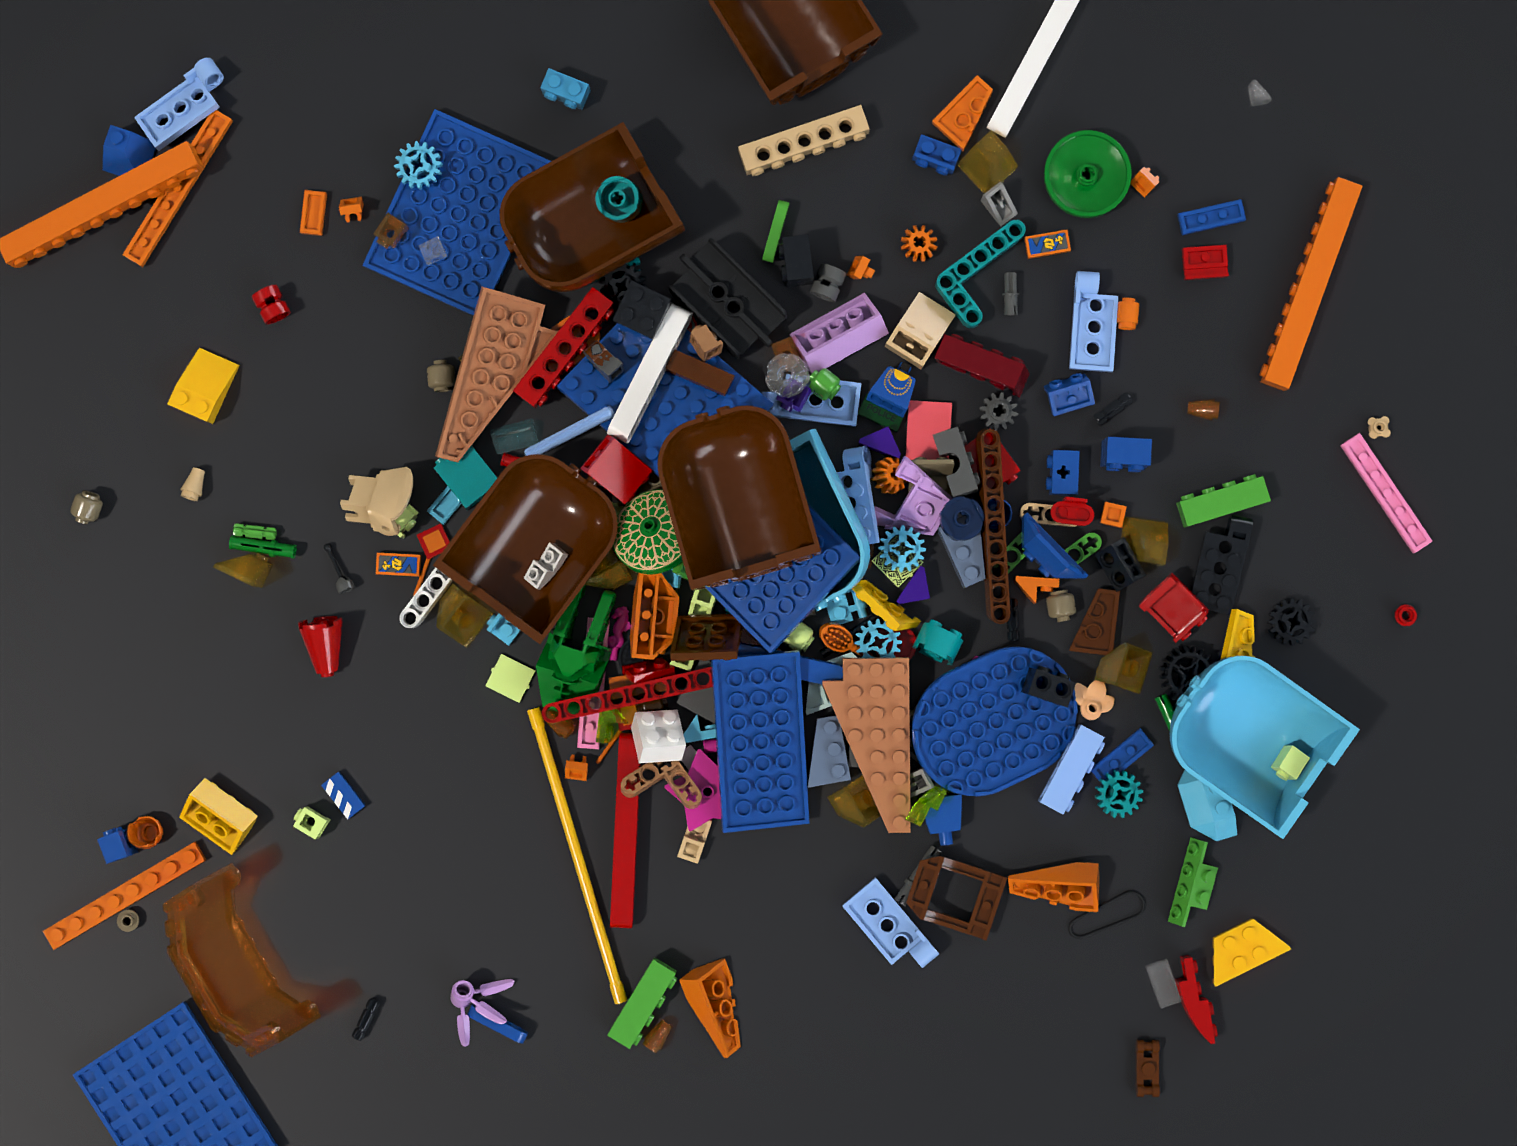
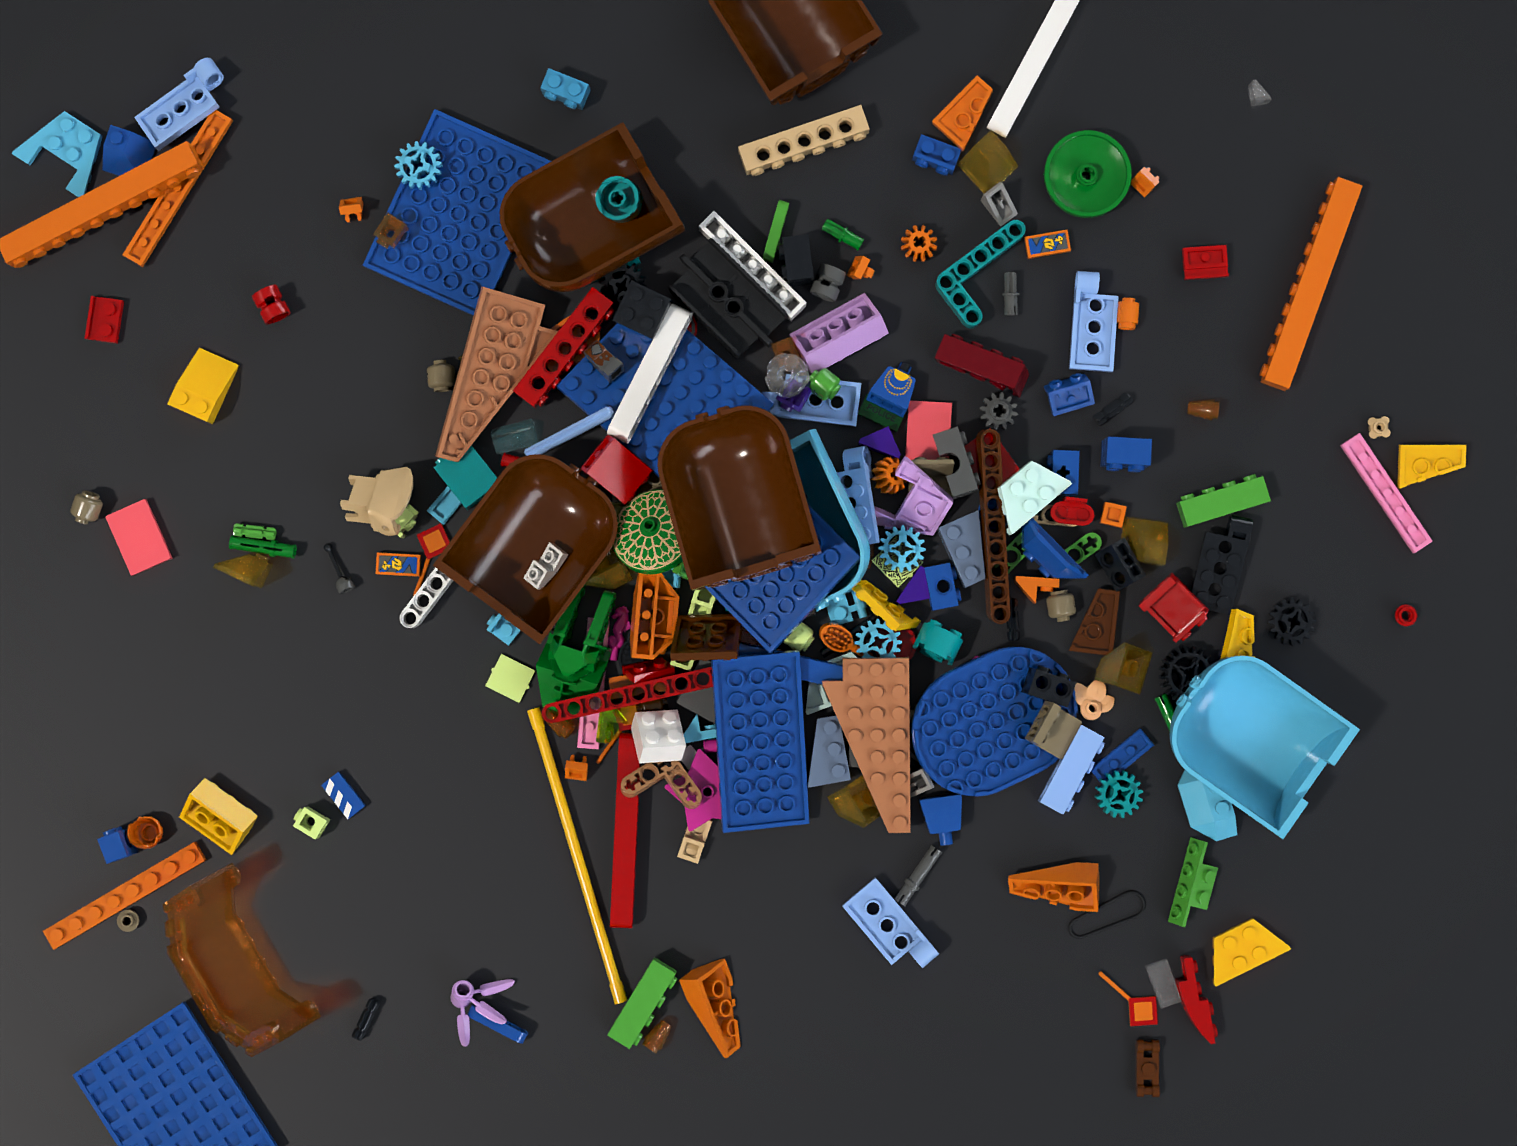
tan cone [180,467,205,501] -> none
red cone [298,616,342,677] -> none
orange tile [300,190,327,236] -> none
clear slope [418,236,447,265] -> none
clear yellow slope [436,584,493,648] -> none
reddish brown tile [666,350,735,396] -> none
medium nougat brick [690,325,723,362] -> none
tan slope [885,292,956,369] -> none
clear neon green slope [905,786,947,827] -> none
reddish brown wedge [906,856,1007,941] -> none
dark blue plate [939,496,984,541] -> none
blue tile [1177,199,1246,236] -> none
yellowish green brick [1271,745,1310,781] -> none
none -> medium azure wing [12,111,103,197]
none -> red plate [85,296,124,344]
none -> coral tile [105,499,173,576]
none -> white brick [699,211,807,321]
none -> green axle [822,219,864,251]
none -> blue brick [924,563,961,611]
none -> light aqua wing [997,461,1072,535]
none -> dark tan bracket [1025,701,1082,759]
none -> piece [1098,971,1158,1026]
none -> yellow wing [1397,444,1466,489]

